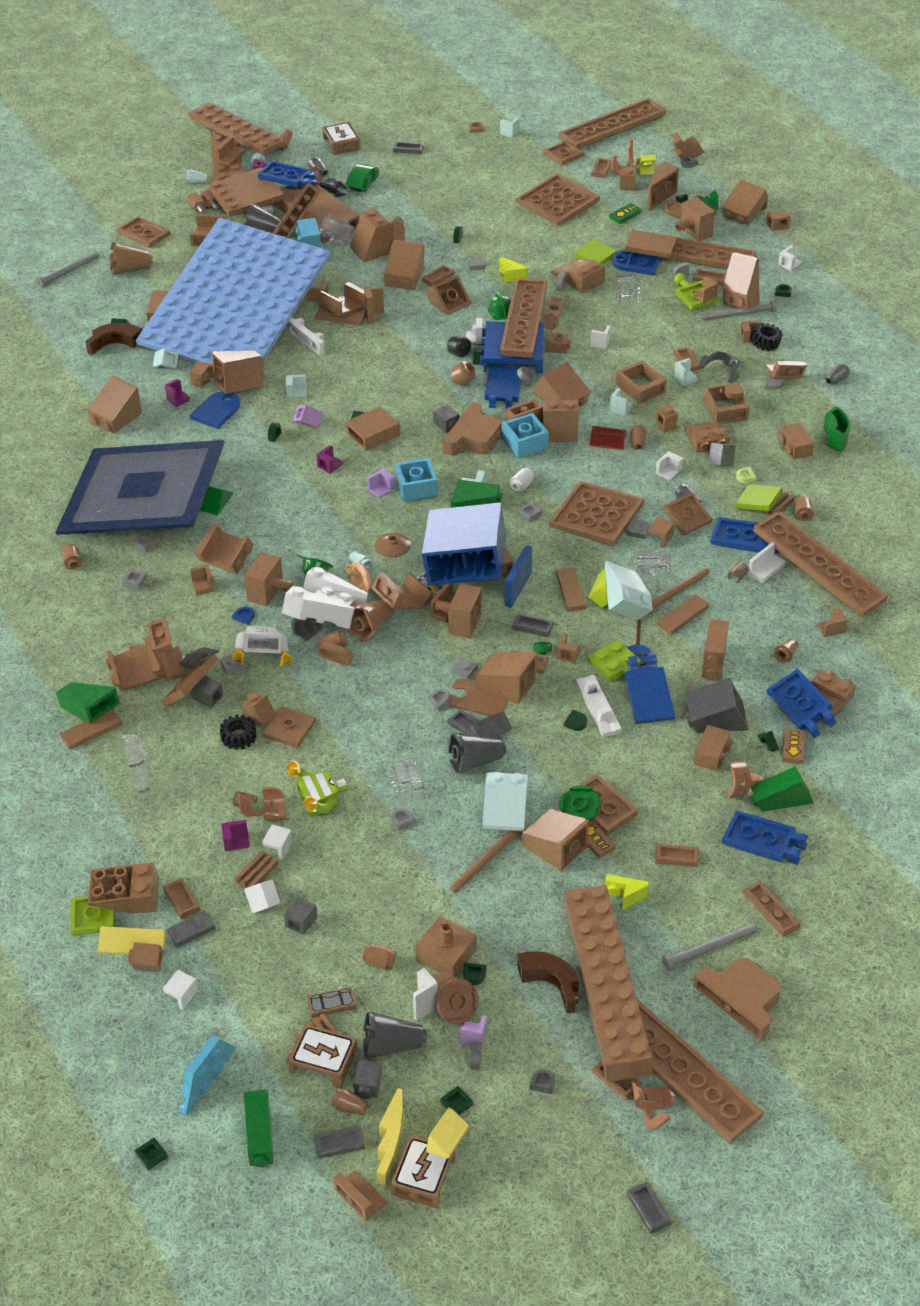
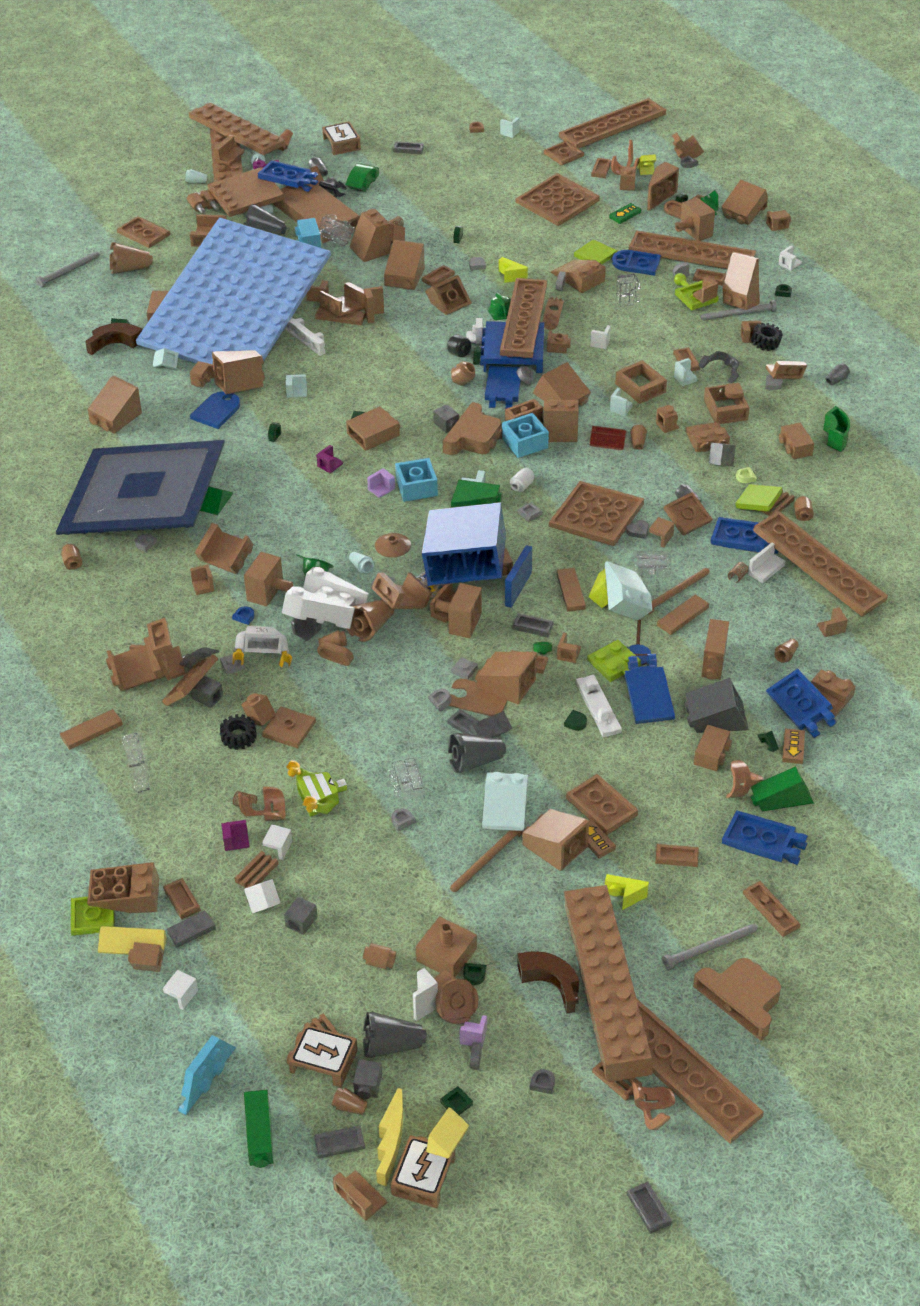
green slope [56,682,120,724] -> none
light grey plate [121,569,147,590] -> none
dark green tile [134,1137,168,1170] -> none
magenta panel [165,379,190,407] -> none
medium nougat brick [273,183,320,238] -> none
lavender panel [293,405,323,428] -> none
tile [307,987,356,1018] -> none
light nougat arm [344,562,372,592] -> none
green tile [559,785,601,822] -> none
medium nougat tile [625,230,678,259] -> none
white panel [656,451,683,480] -> none

